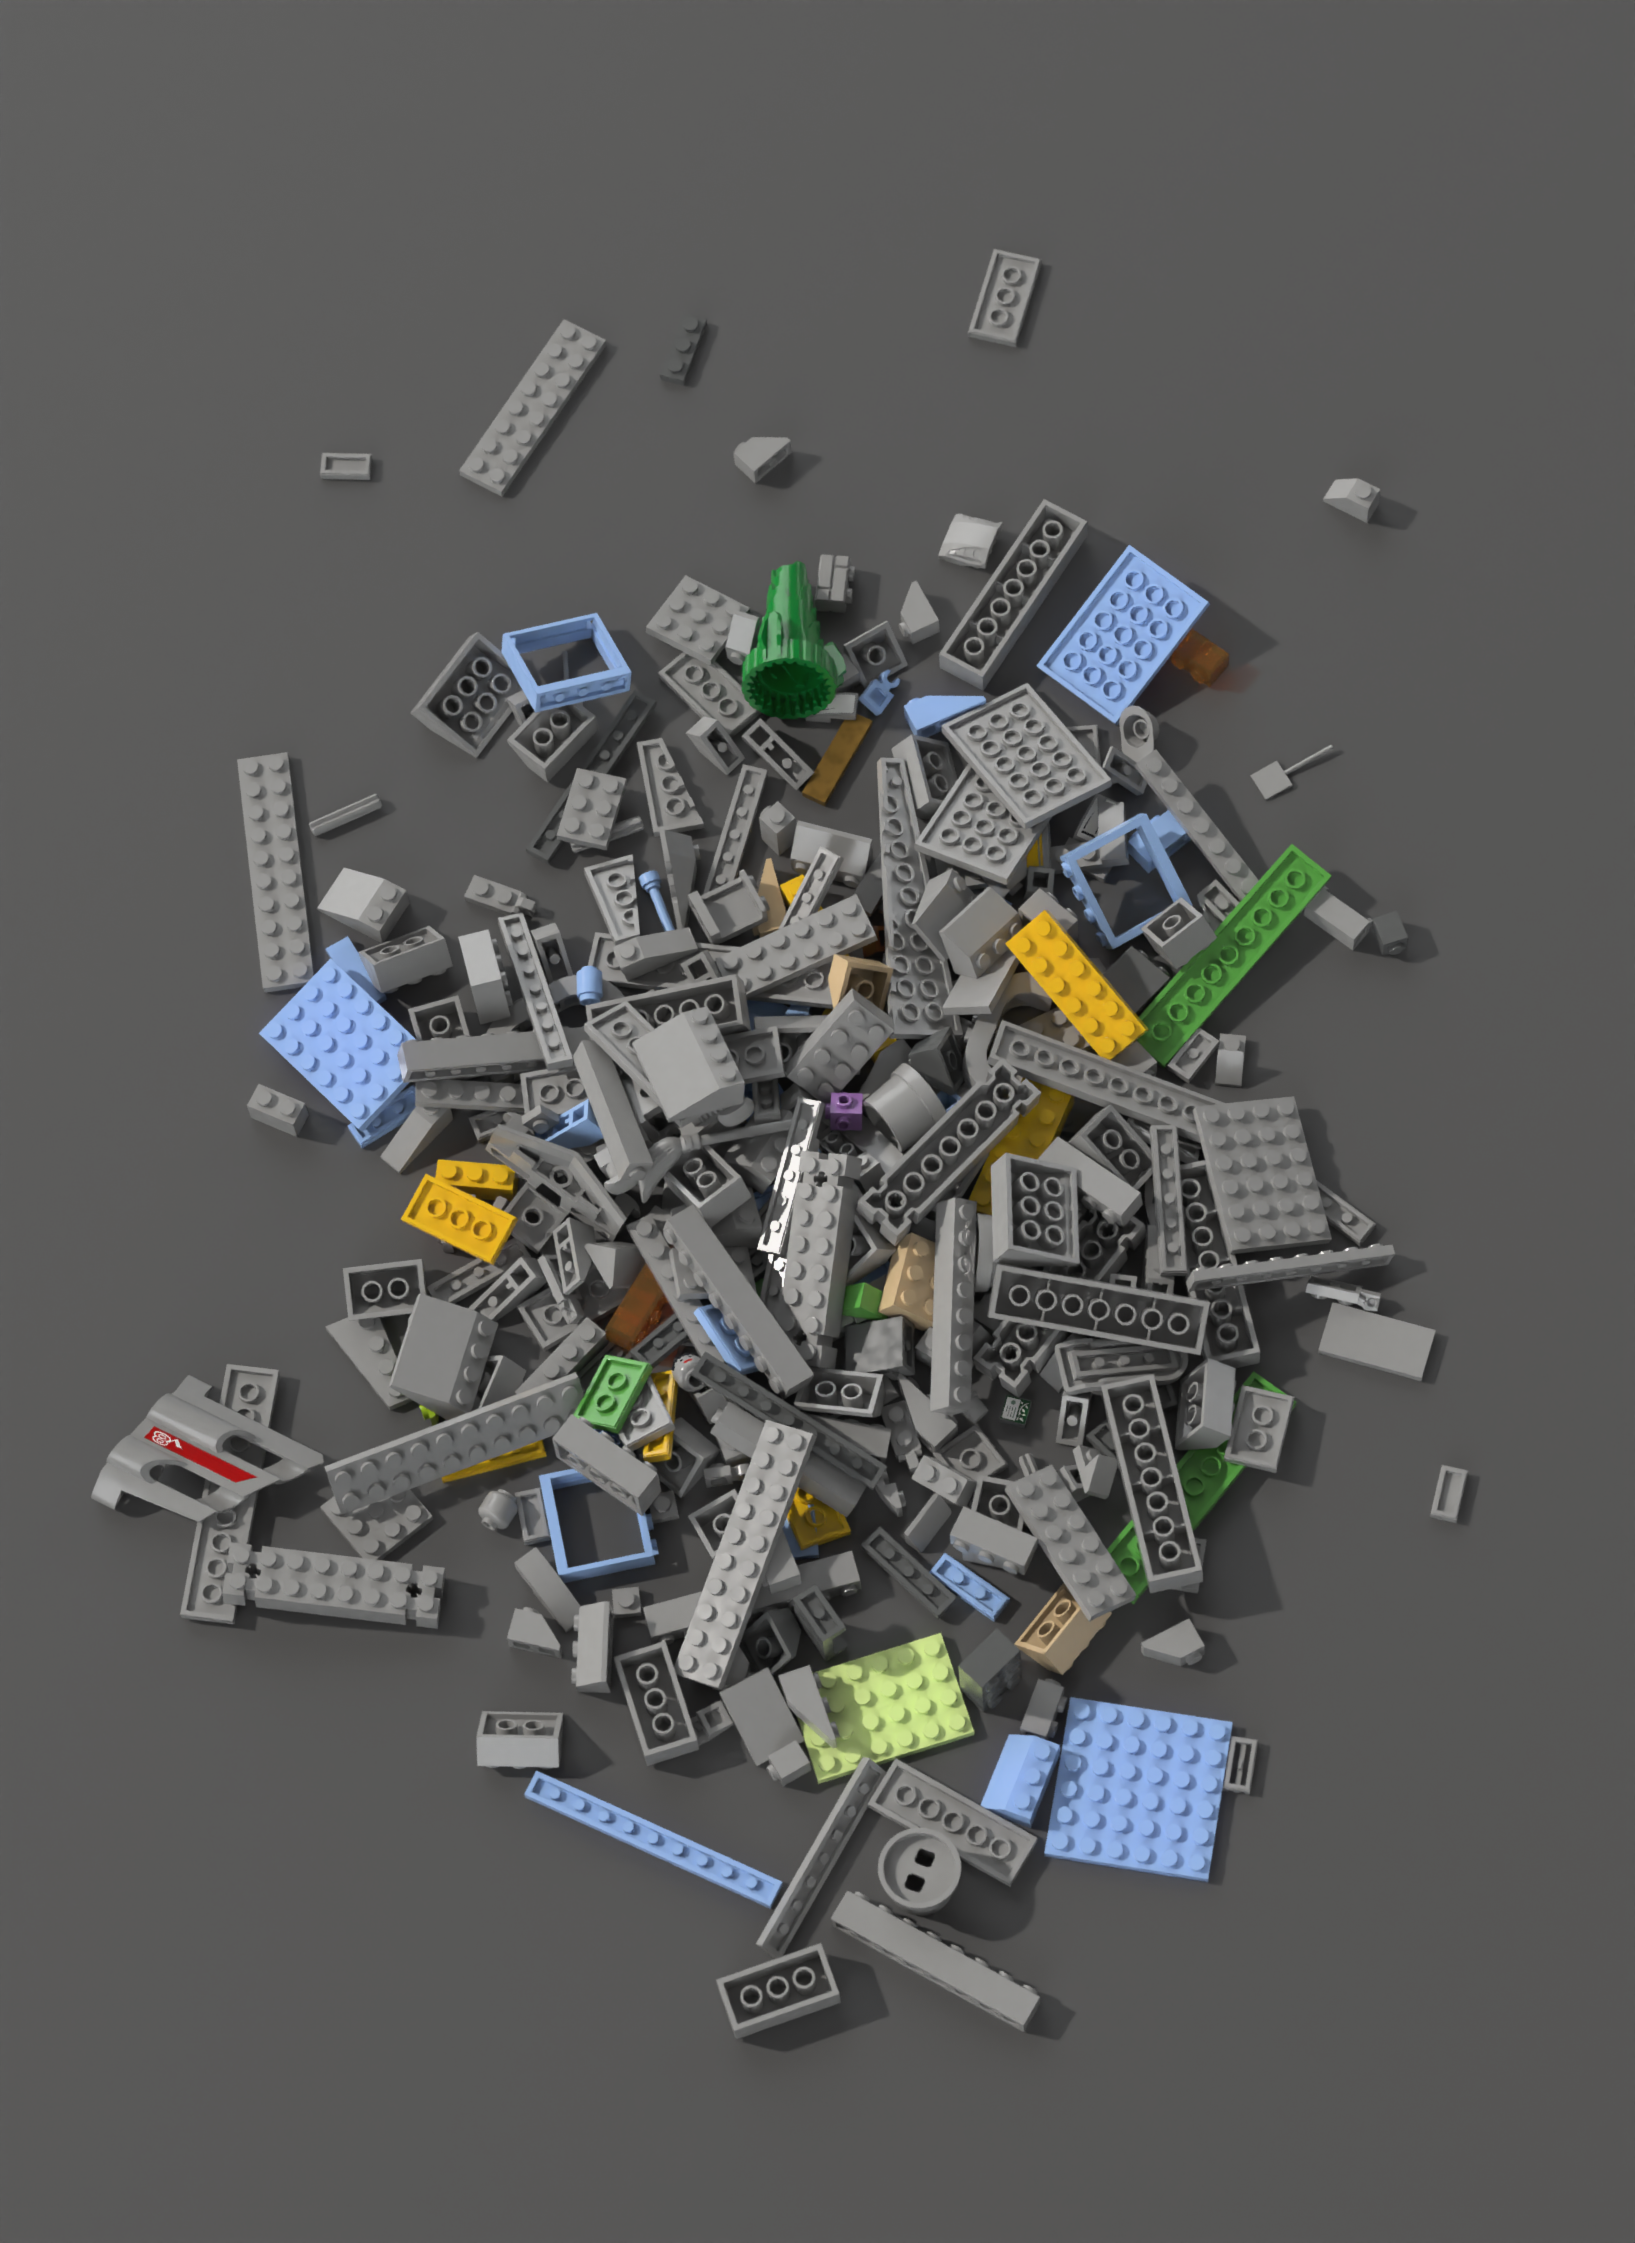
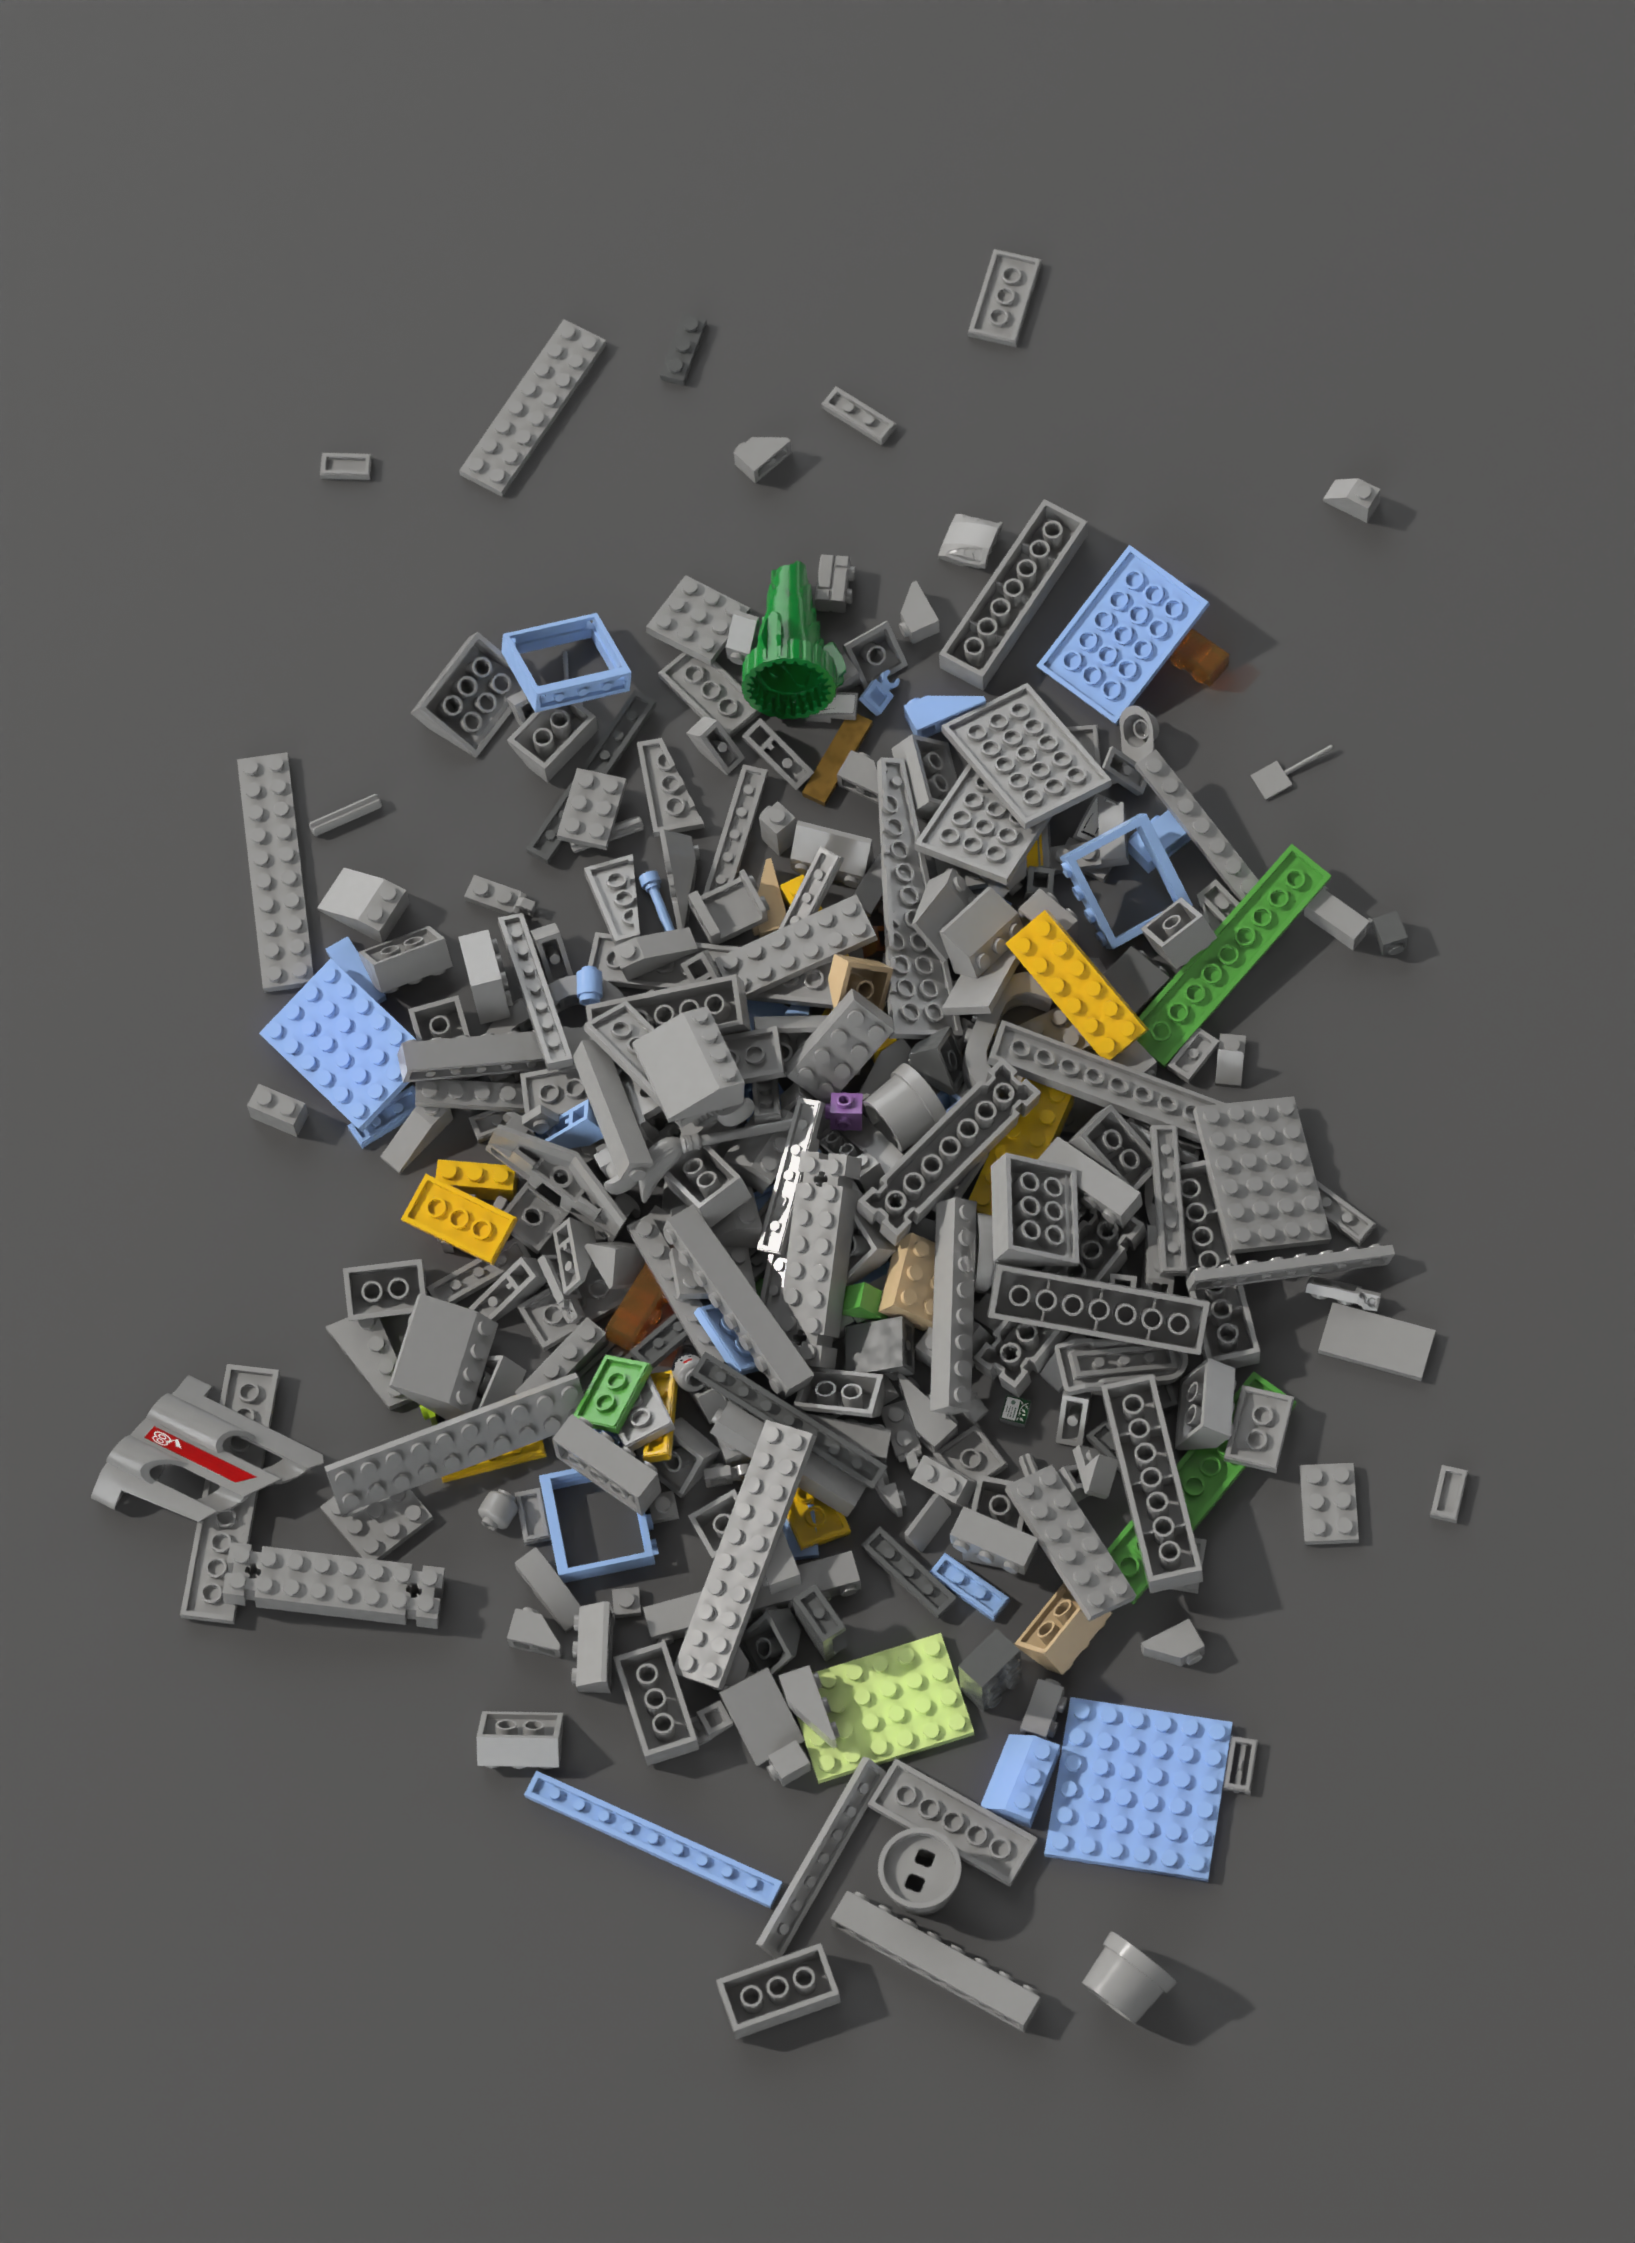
none -> light grey tile [821,386,897,446]
none -> light grey slope [837,750,879,805]
none -> light grey piece [1082,1931,1177,2024]
none -> light grey plate [1300,1463,1359,1545]

